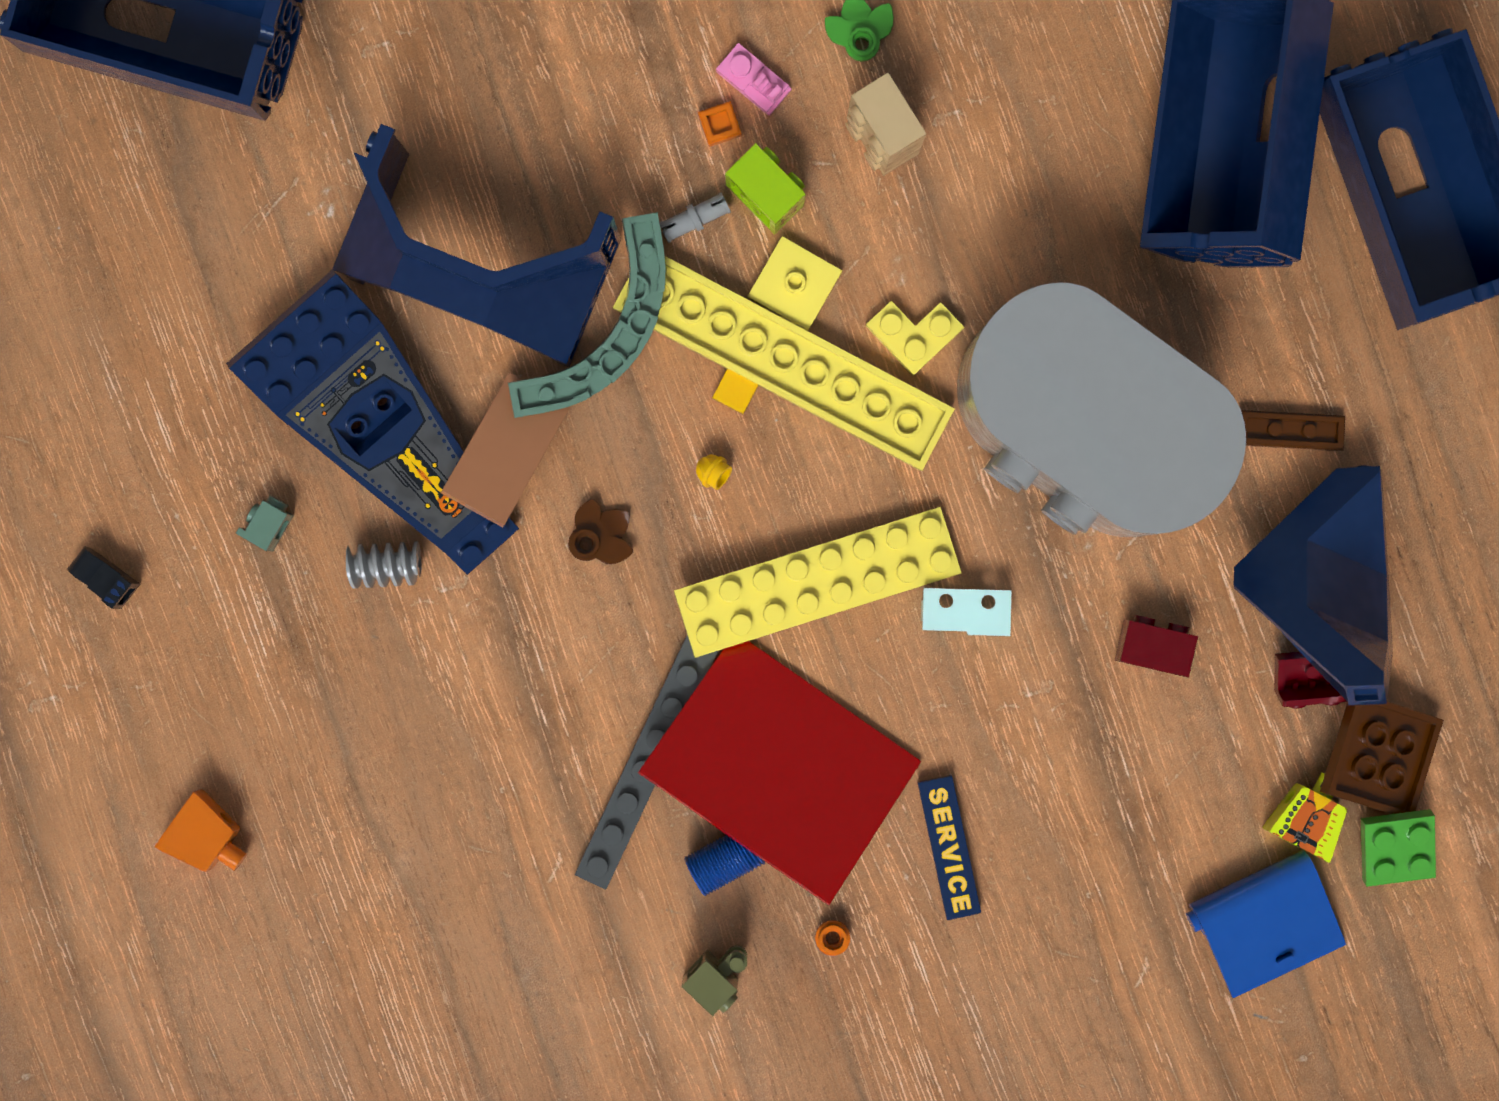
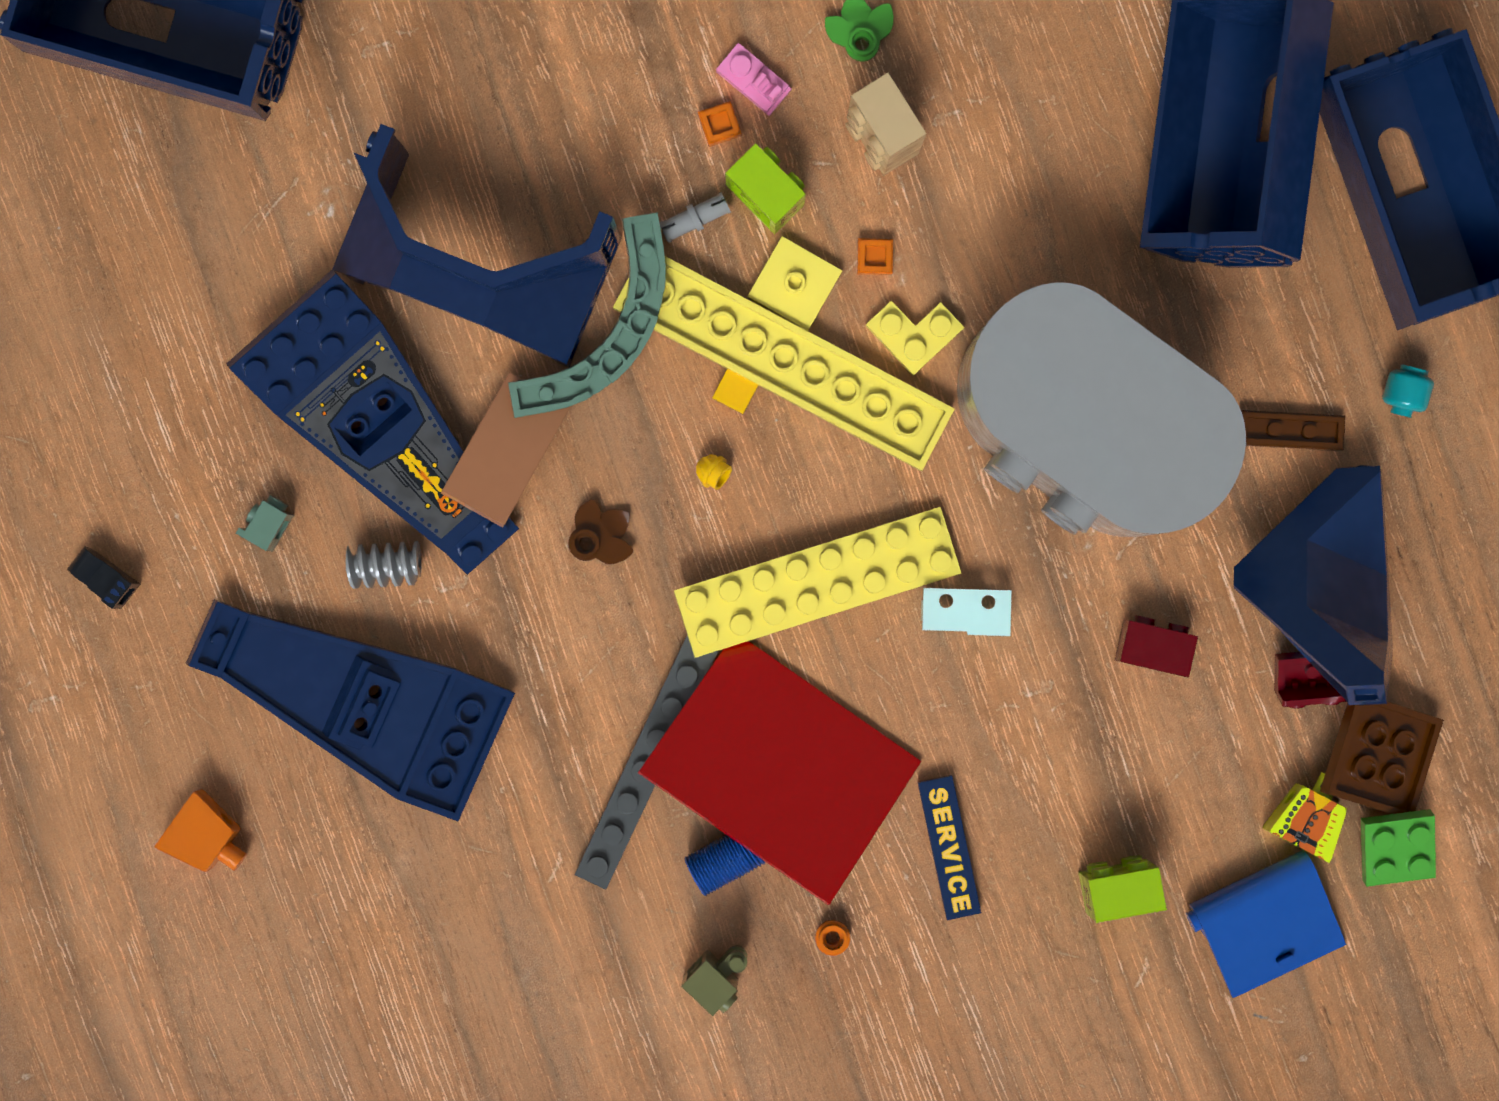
none -> dark blue wing [186,599,515,821]
none -> orange tile [857,238,893,275]
none -> lime brick [1078,855,1167,923]
none -> teal head [1382,364,1434,418]

